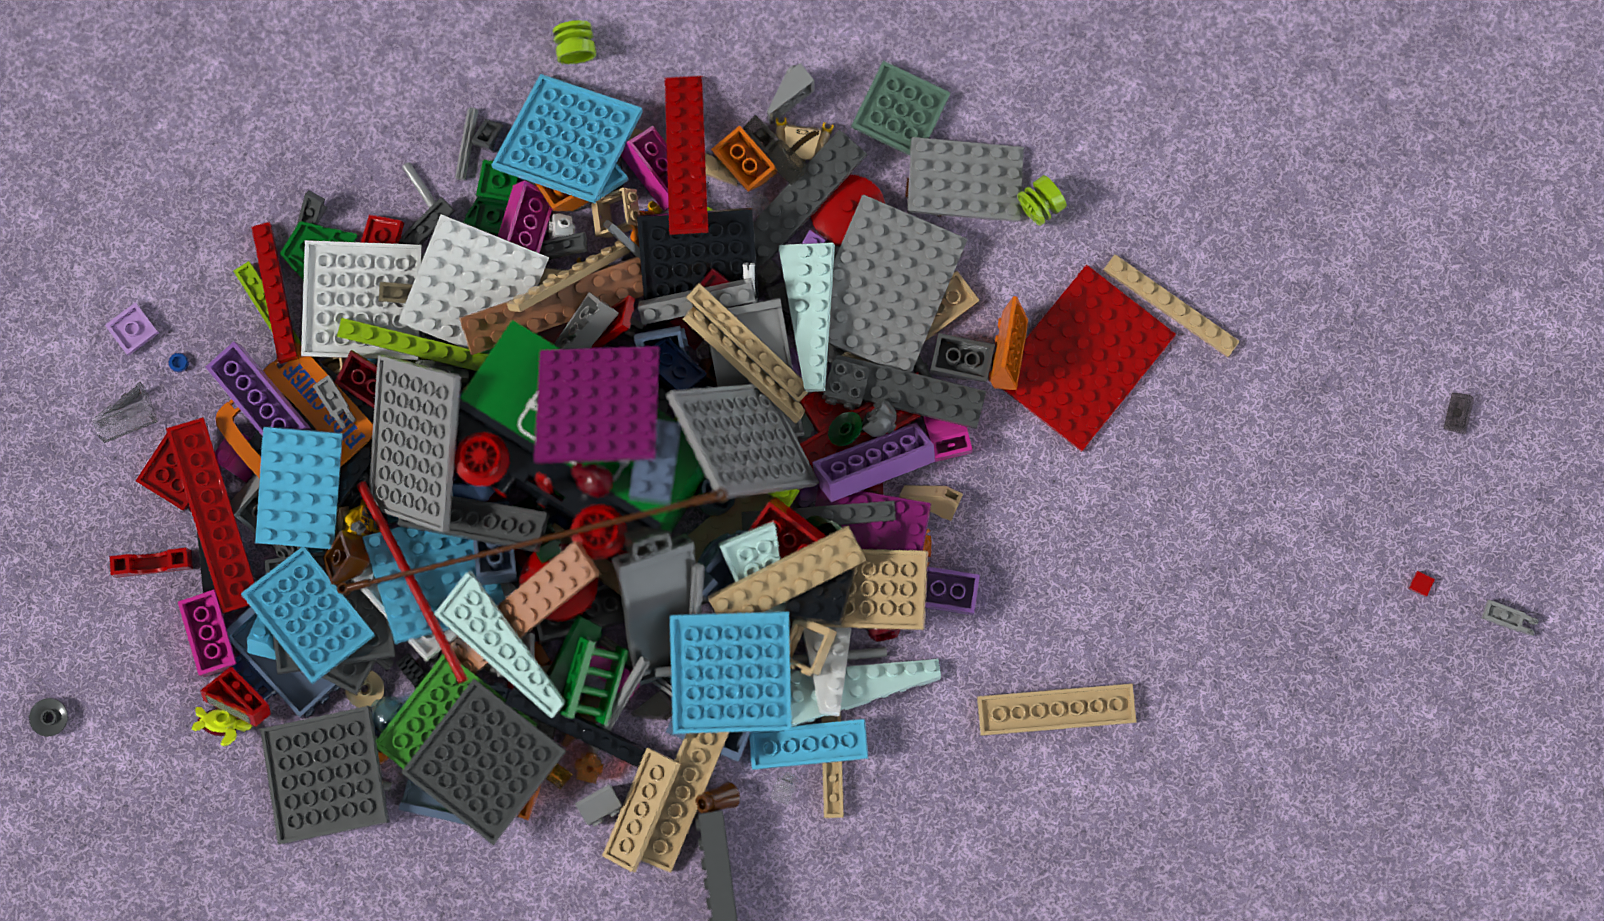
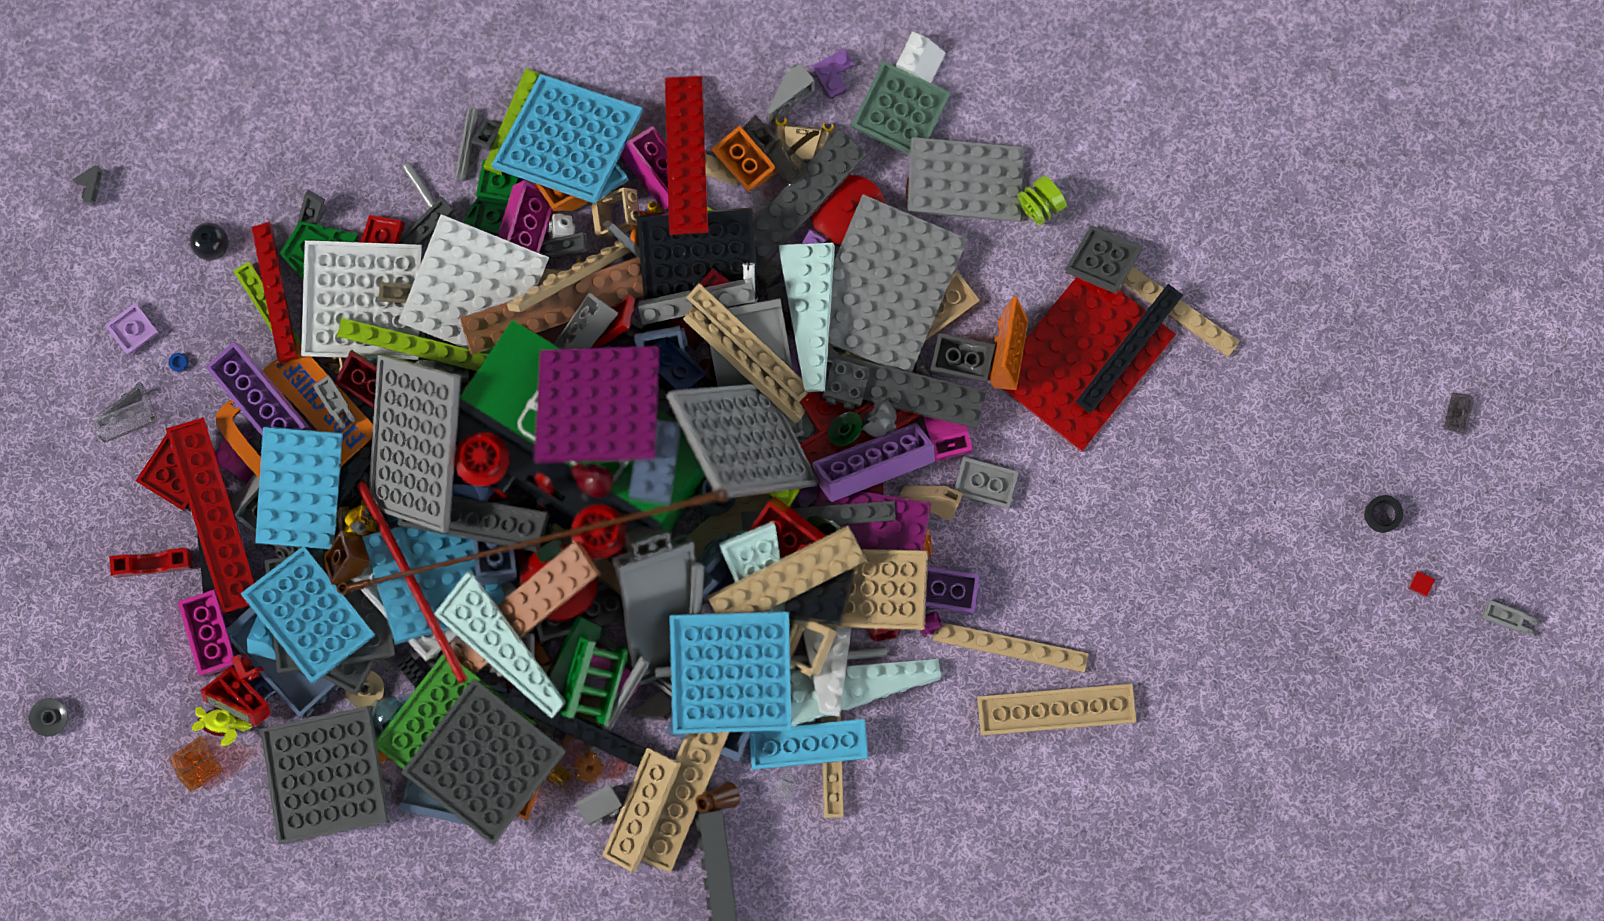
lime wheel [553,20,596,64] -> none
none -> dark grey slope [73,165,103,207]
none -> clear orange slope [169,735,223,793]
none -> black cylinder [190,222,229,261]
none -> red bracket [231,654,264,681]
none -> lime plate [484,68,543,175]
none -> medium lavender plate [812,48,854,99]
none -> white slope [896,32,946,83]
none -> magenta piece [919,611,942,637]
none -> tan plate [932,623,1089,673]
none -> light grey plate [954,457,1019,510]
none -> dark grey plate [1065,225,1142,294]
none -> black plate [1075,284,1183,414]
none -> black tyre [1364,495,1404,533]

